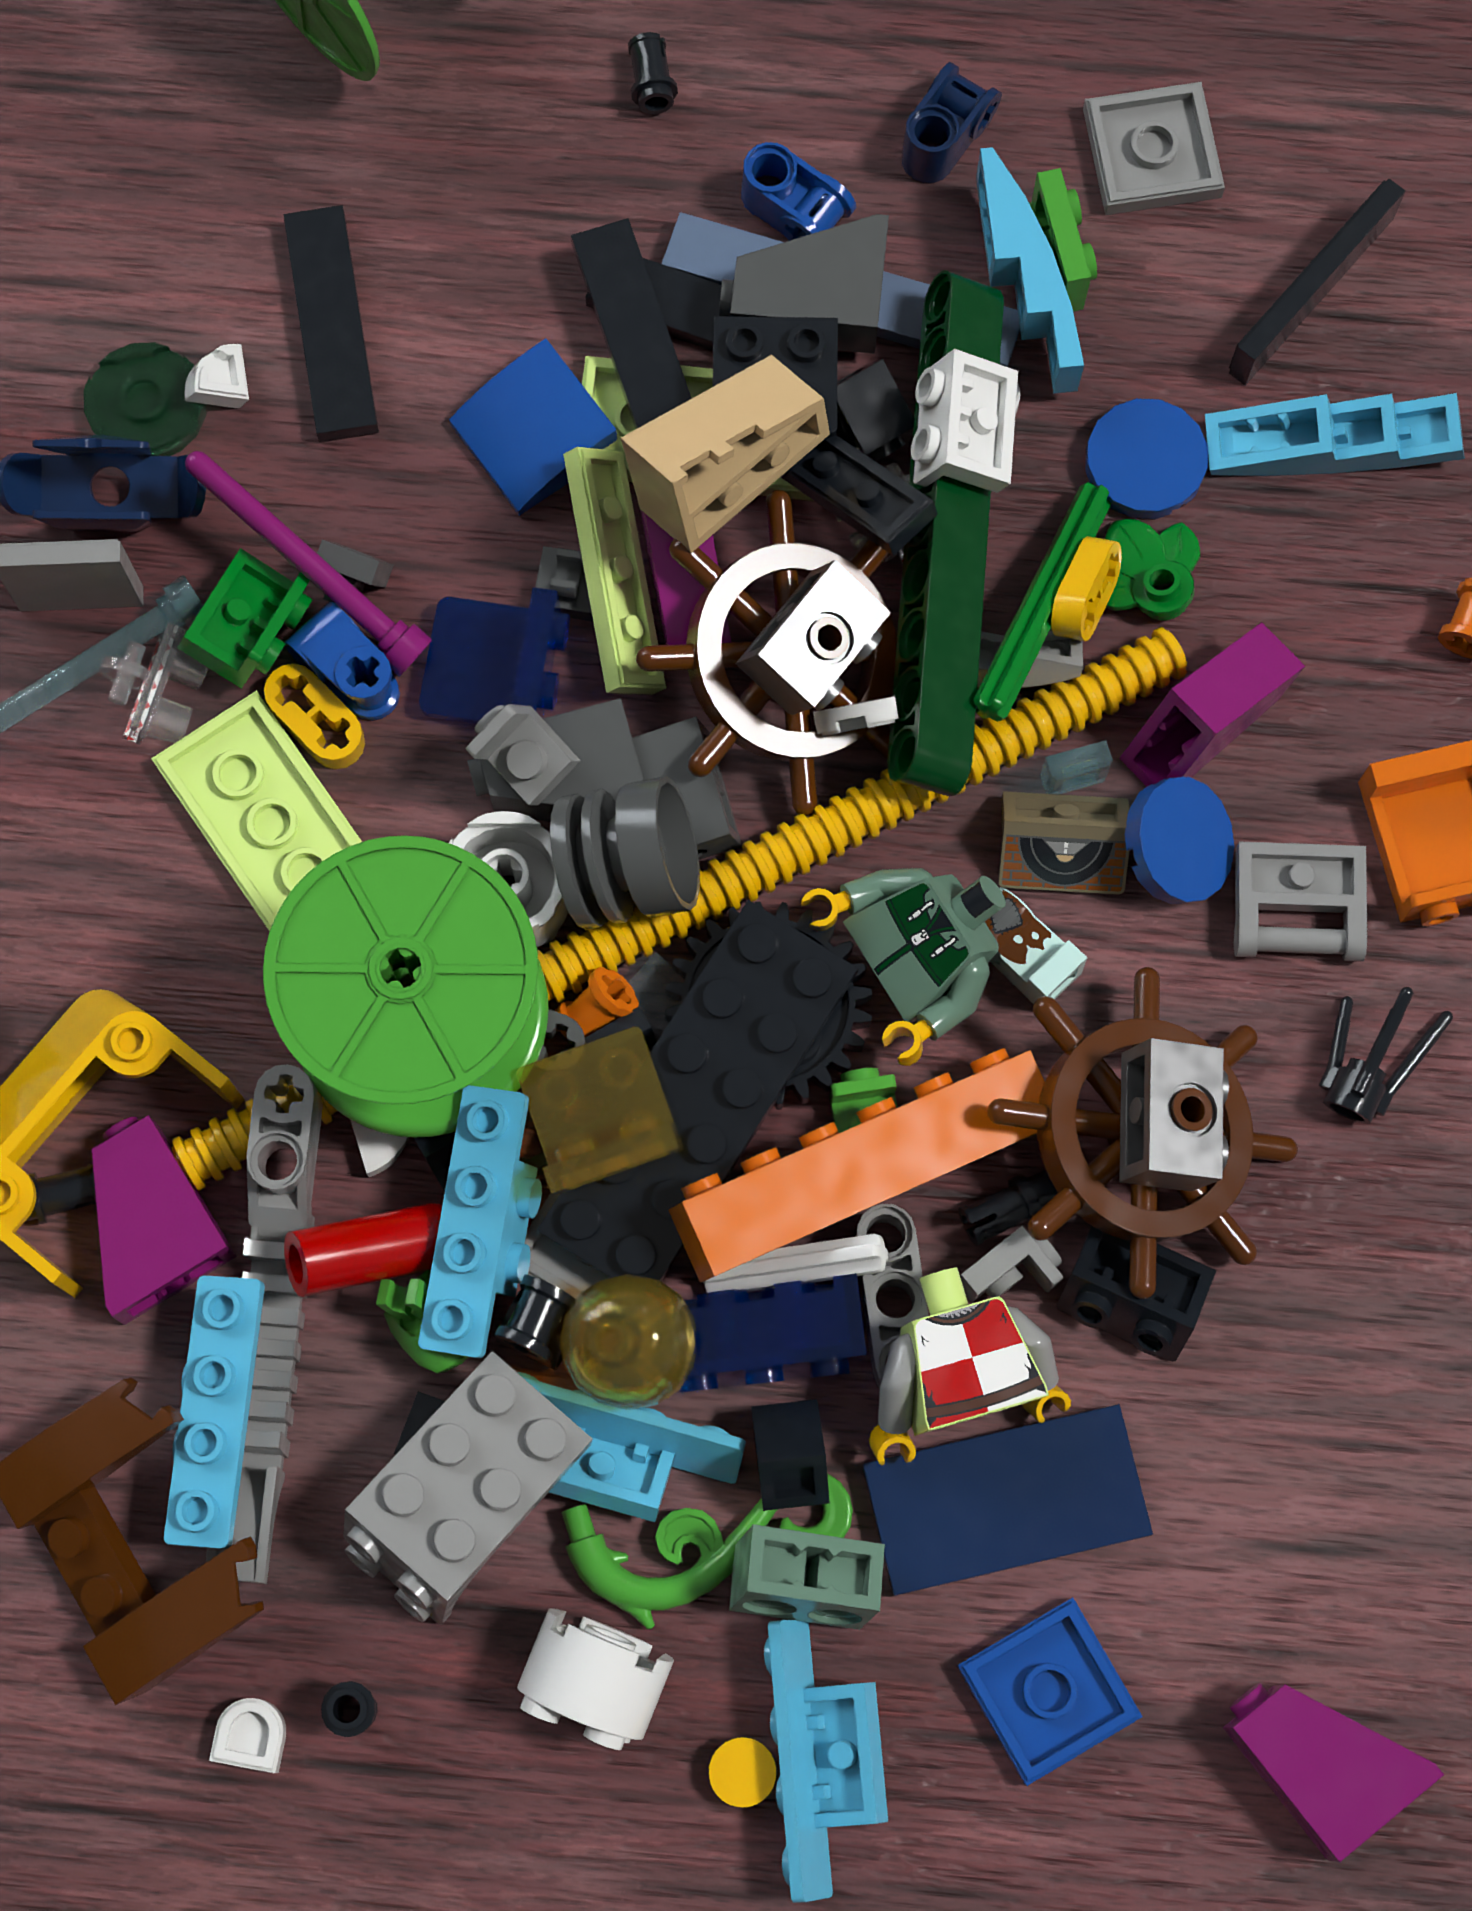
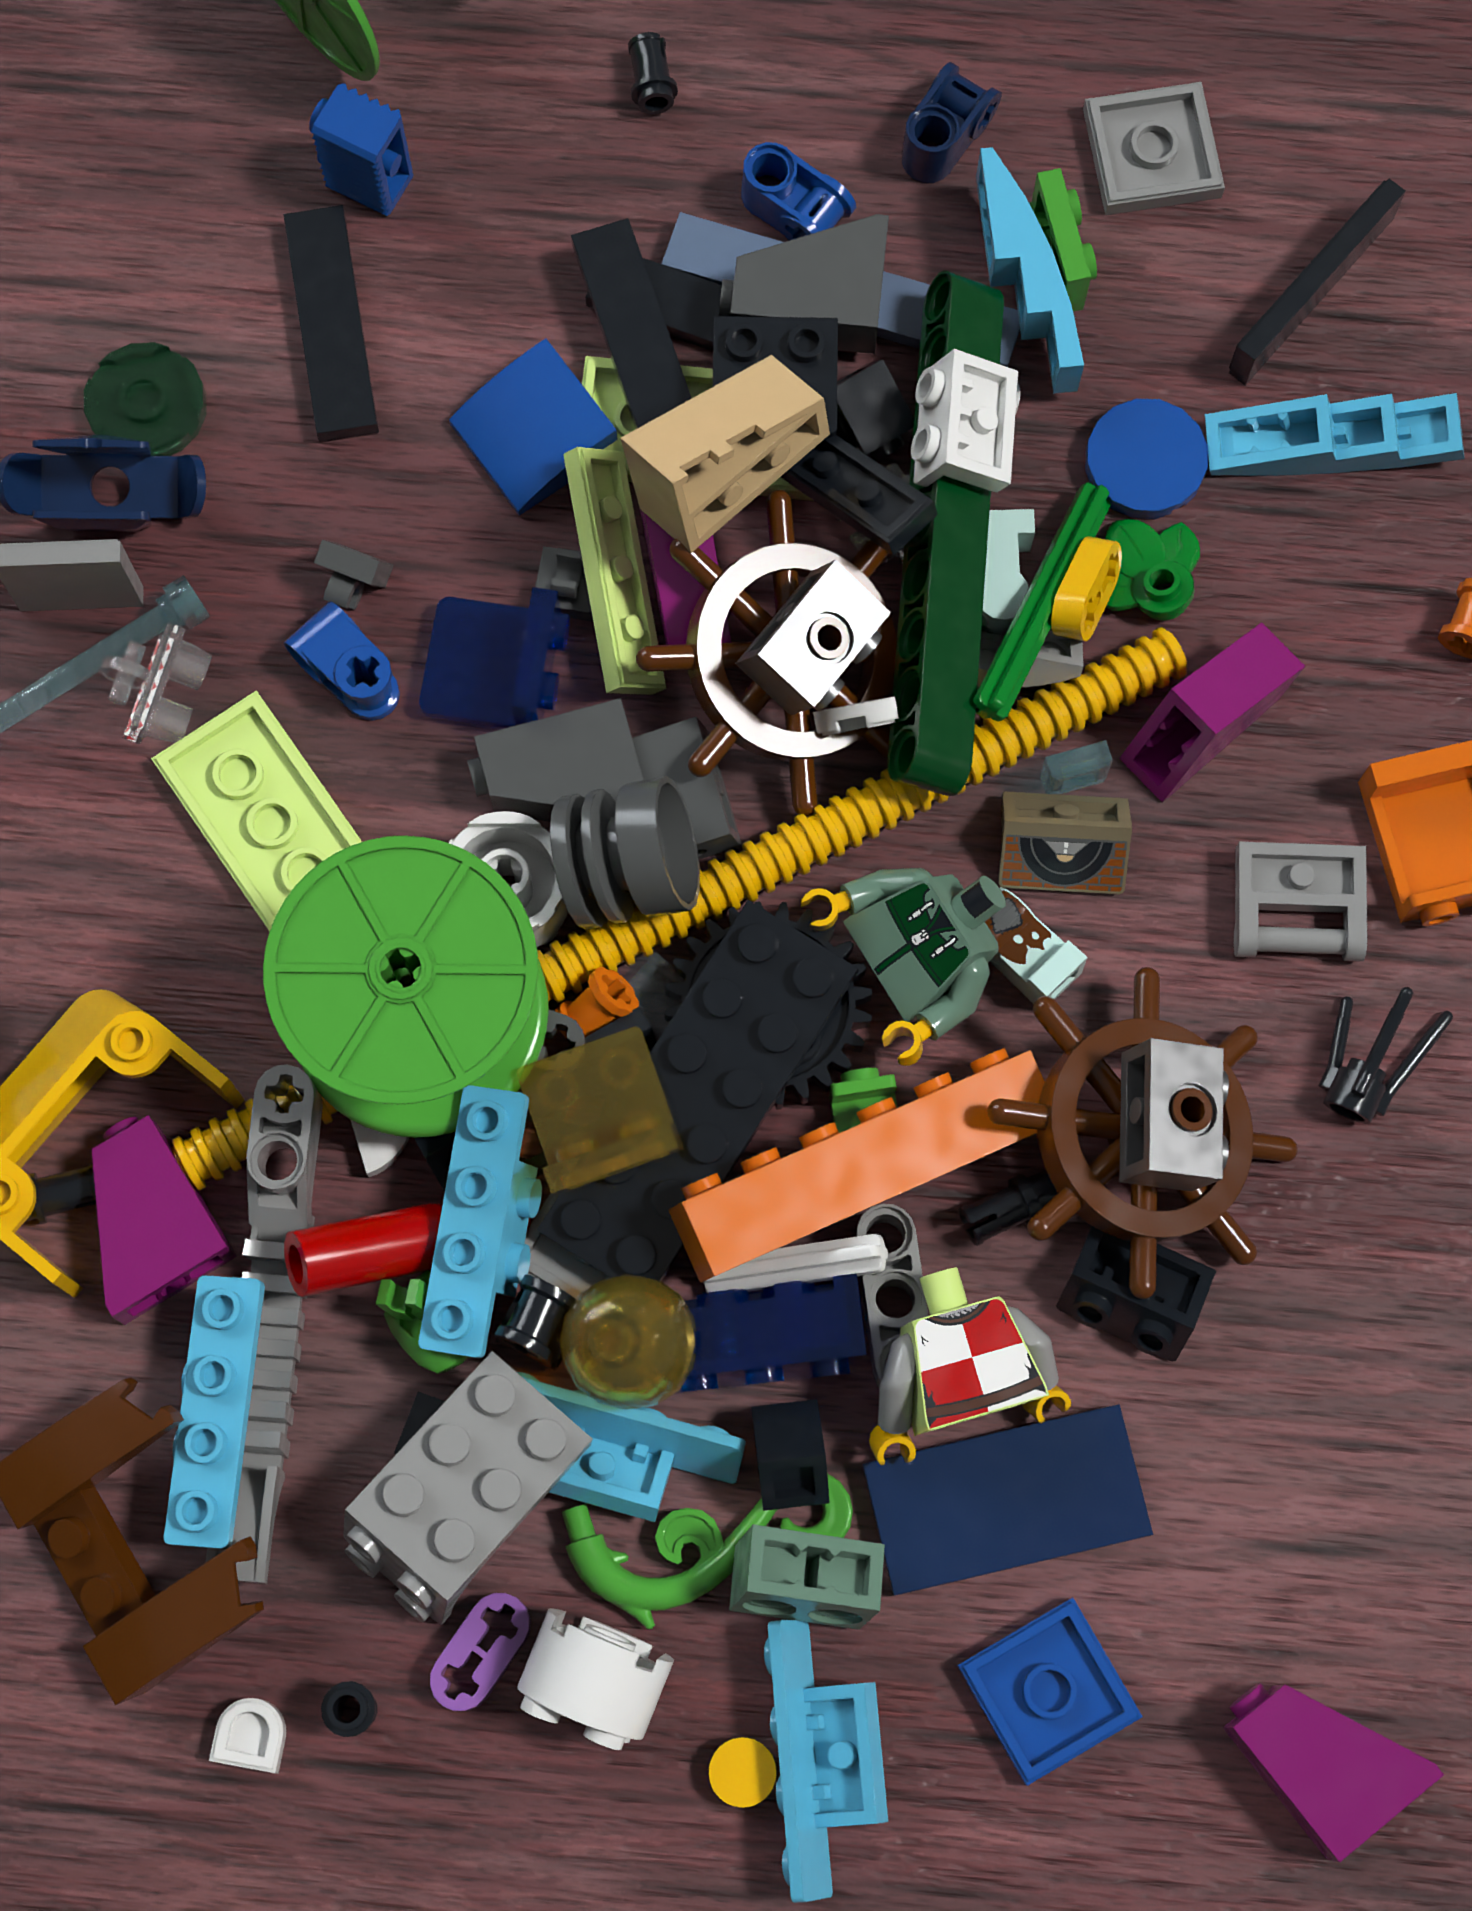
green bracket [177,548,313,689] -> none
white tile [185,344,249,409] -> none
magenta piece [185,451,432,677] -> none
yellow beam [264,664,365,769] -> none
light grey bracket [466,704,581,805] -> none
light grey bracket [960,1226,1063,1302] -> none
blue tile [1124,777,1235,904] -> none
none -> blue brick [309,83,414,216]
none -> medium lavender beam [430,1593,531,1711]
none -> light aqua leg [981,509,1035,635]

